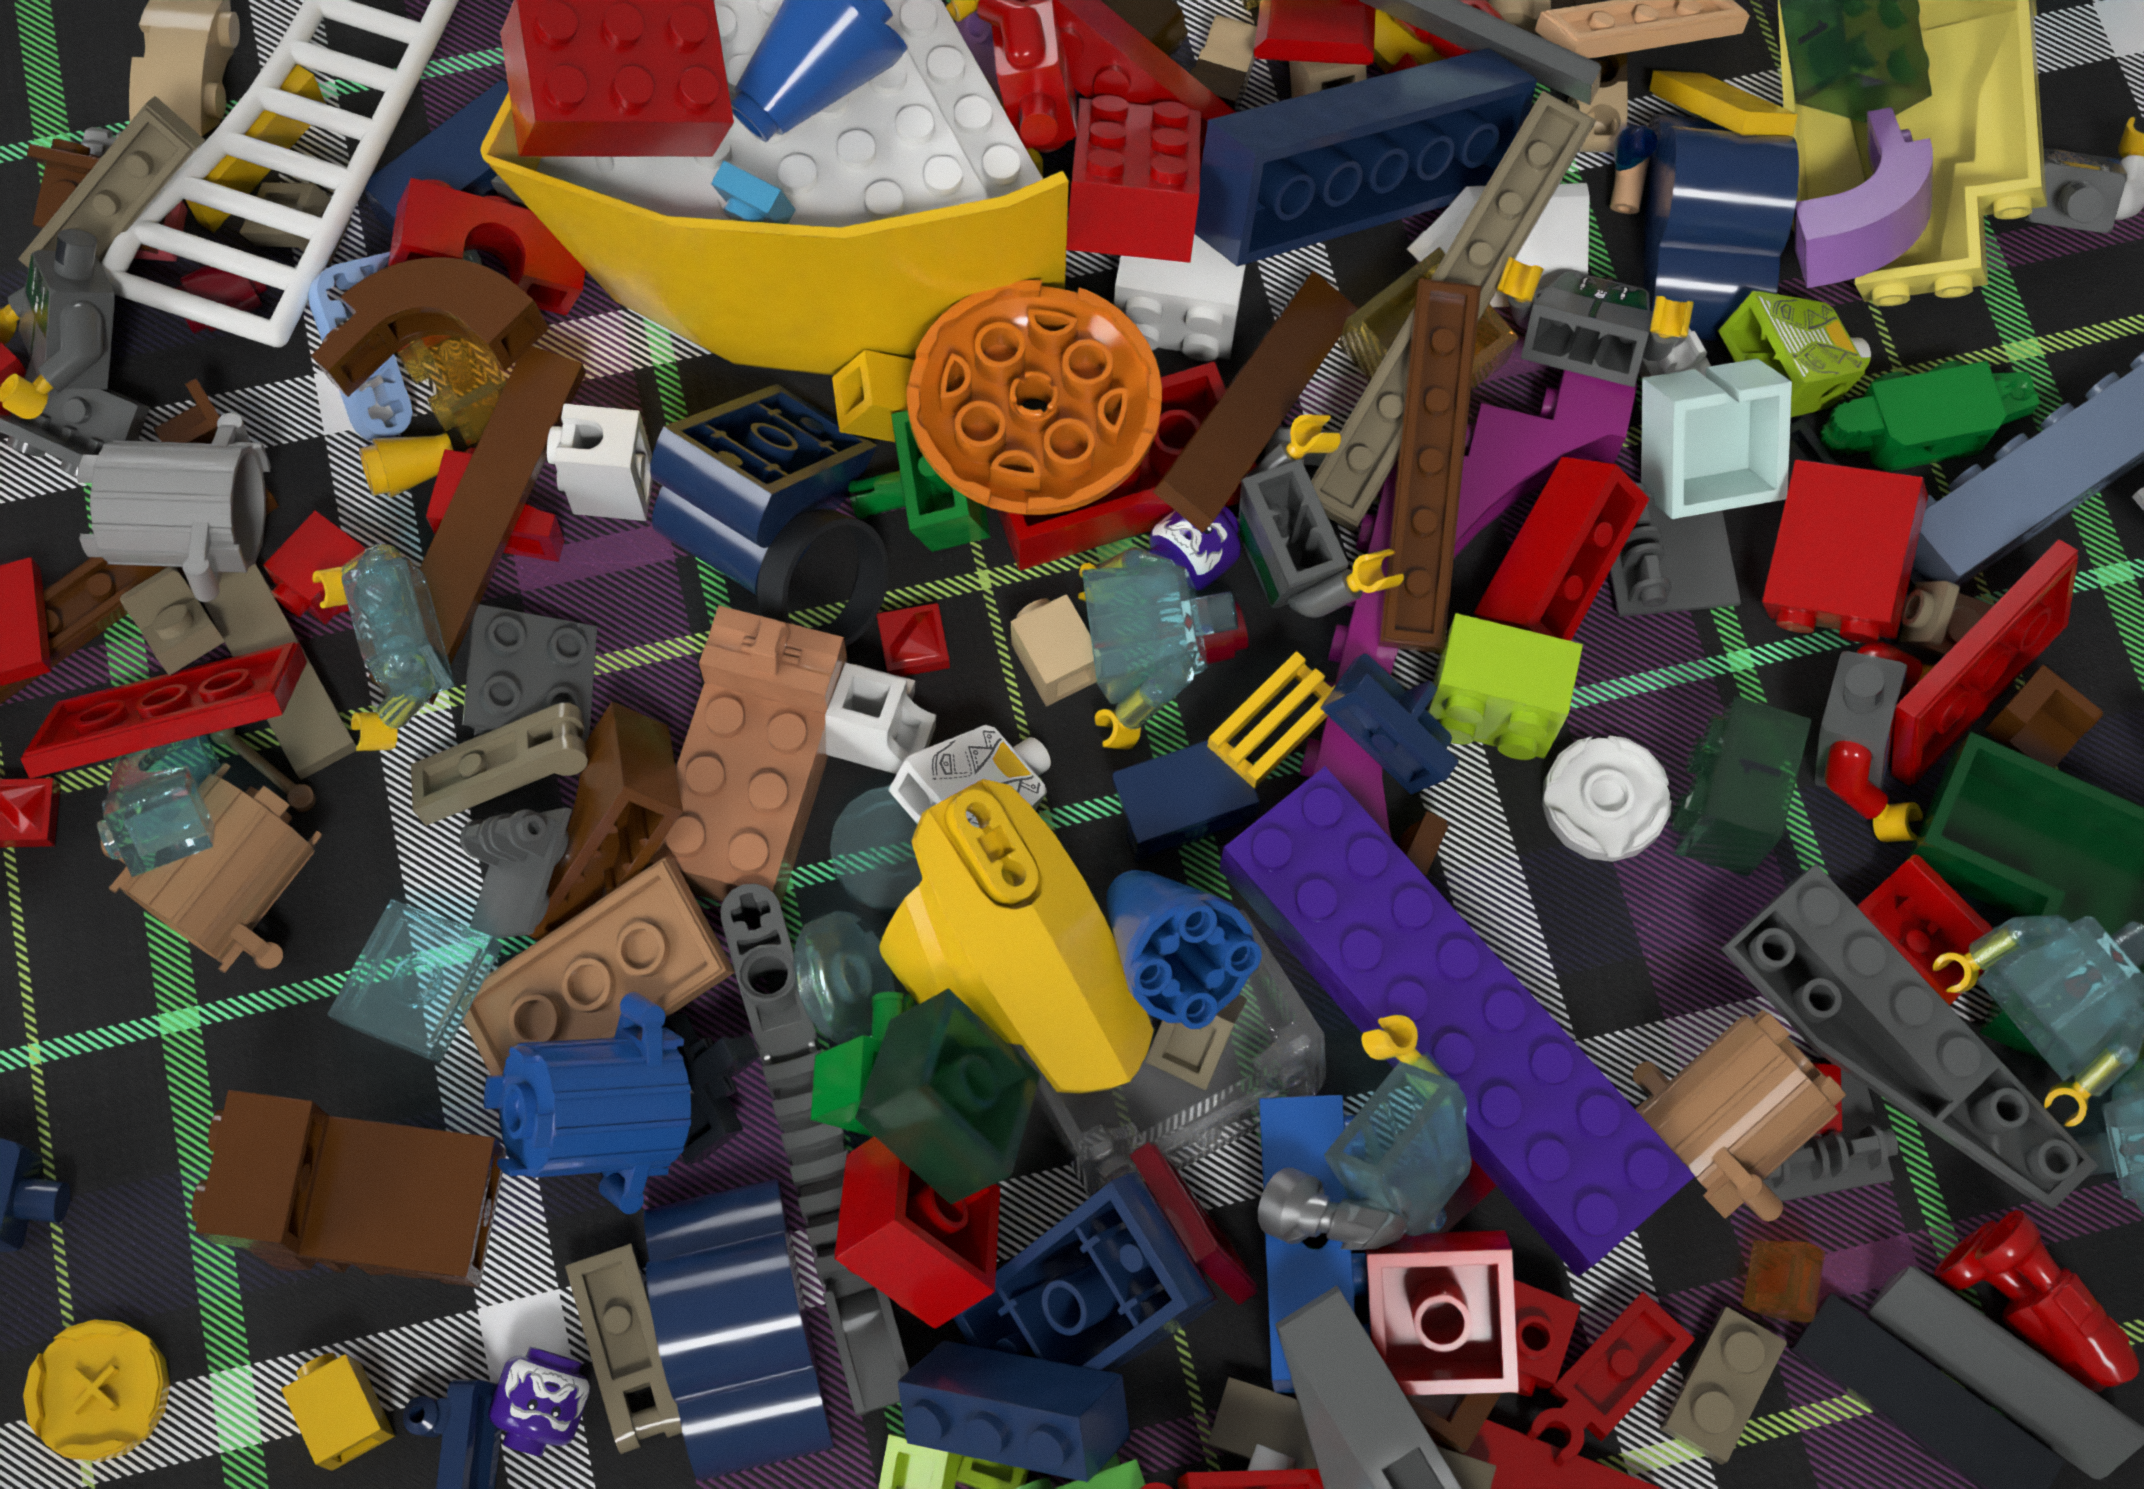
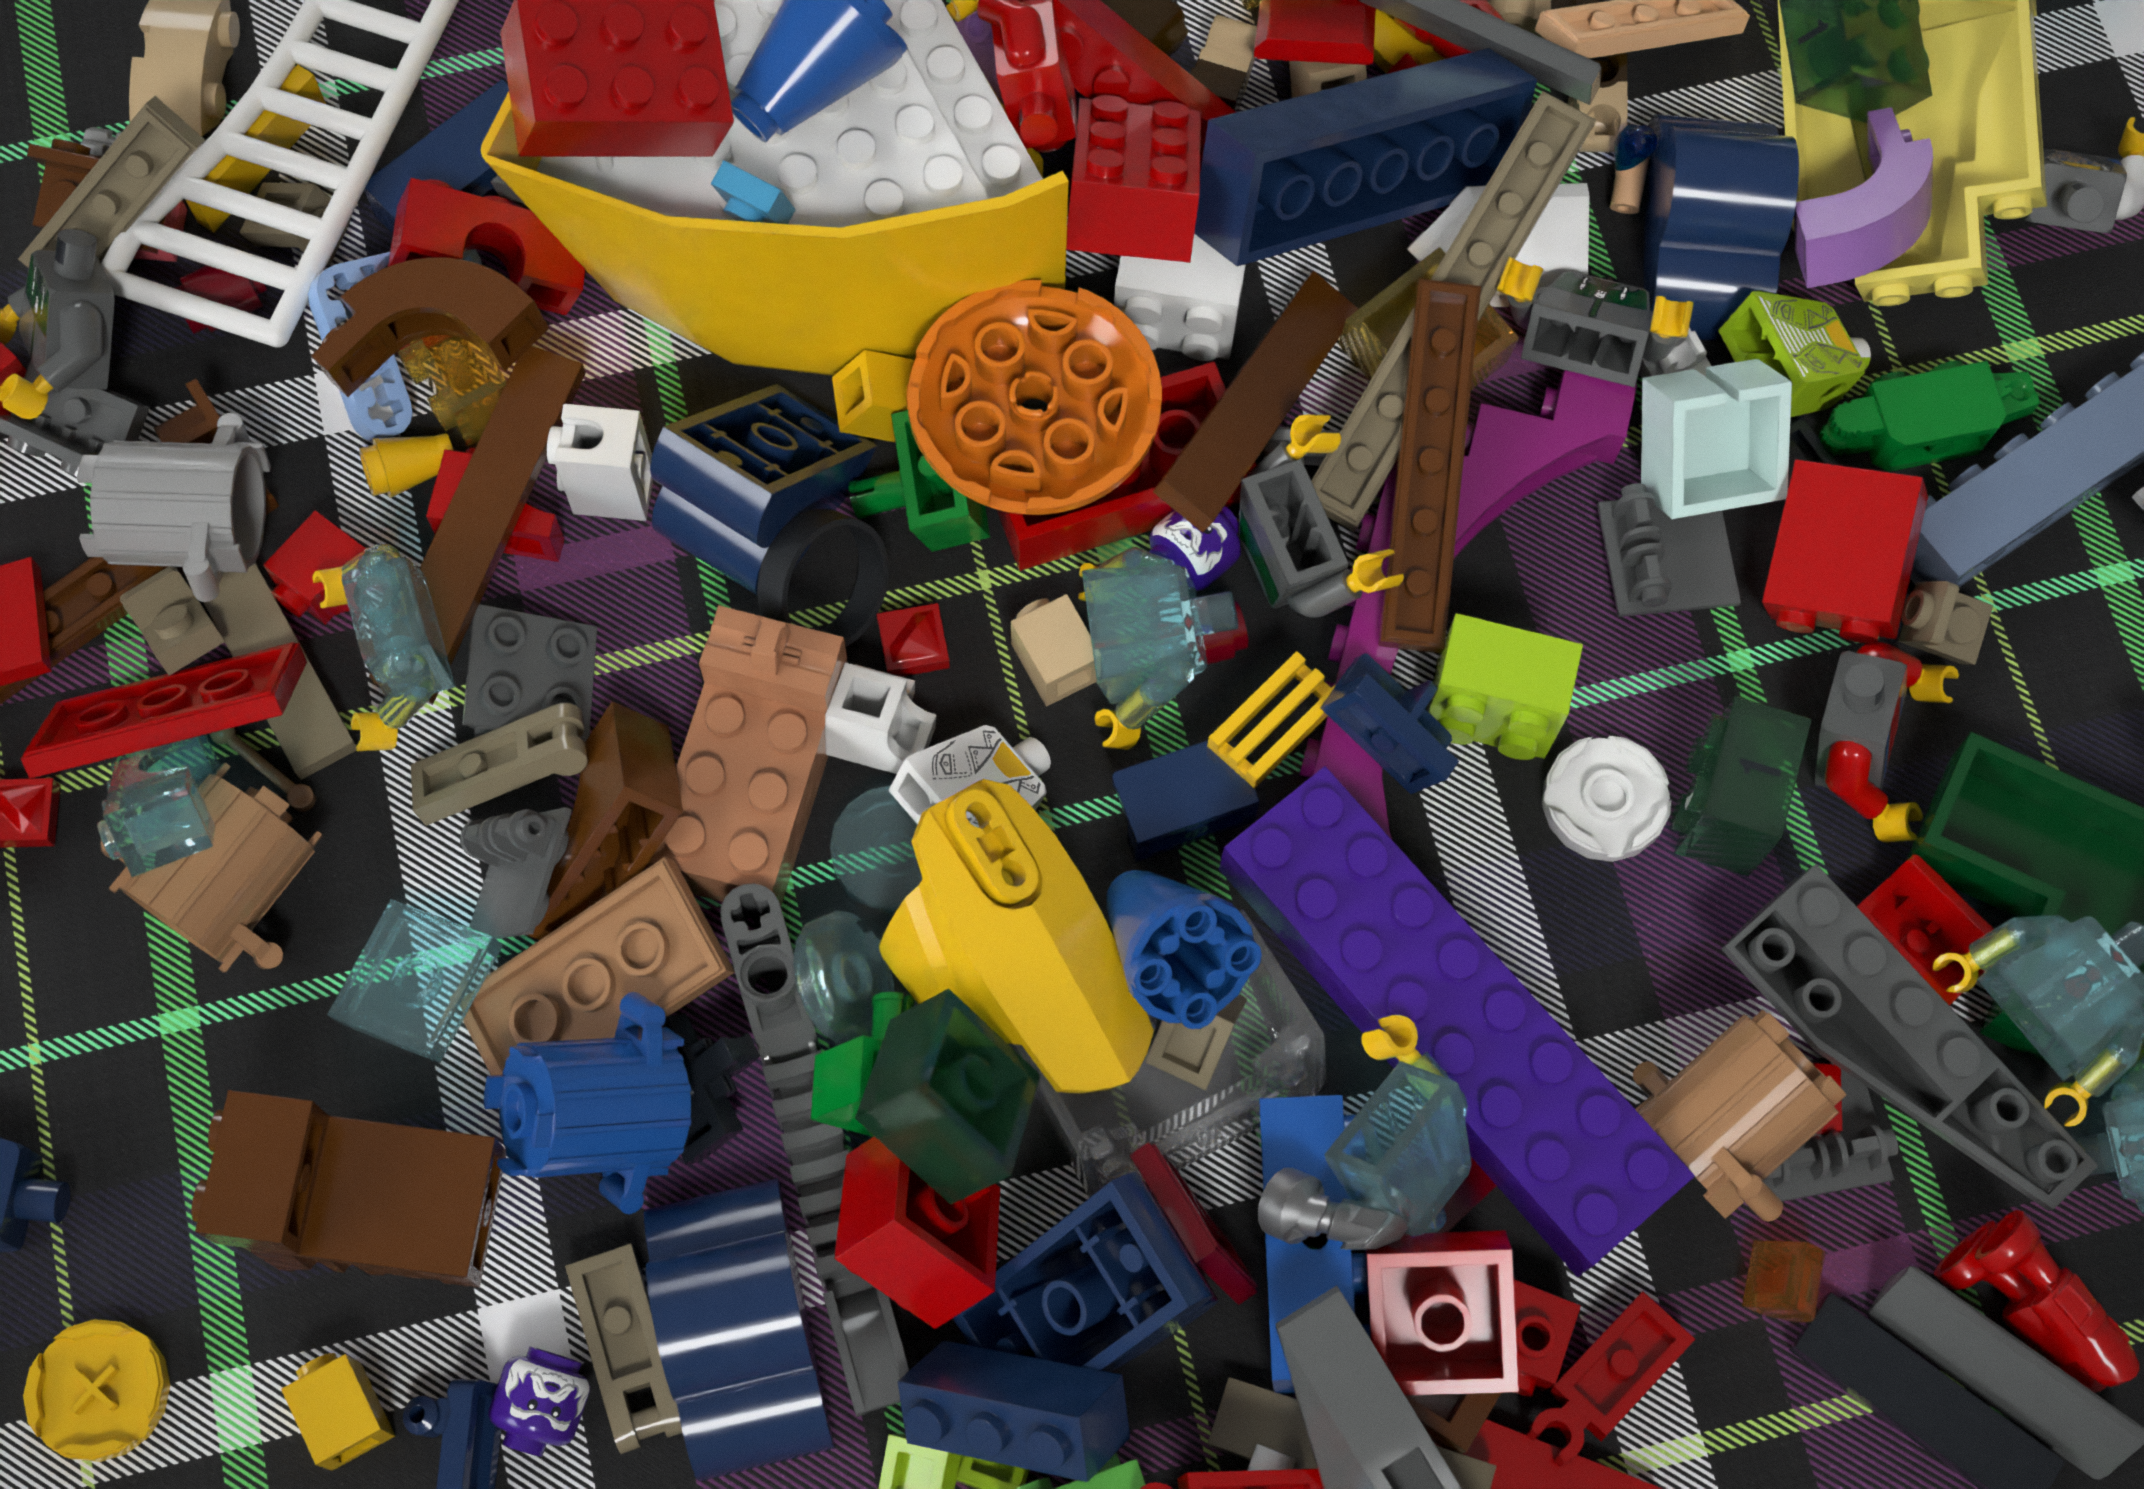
reddish brown tile [1396,811,1449,877] -> none
red brick [1473,457,1650,641] -> none
yellow tile [1649,70,1798,136] -> none
dark tan plate [1659,1306,1787,1465] -> none
red tile [1891,539,2078,787] -> none
reddish brown panel [1985,664,2103,768] -> none

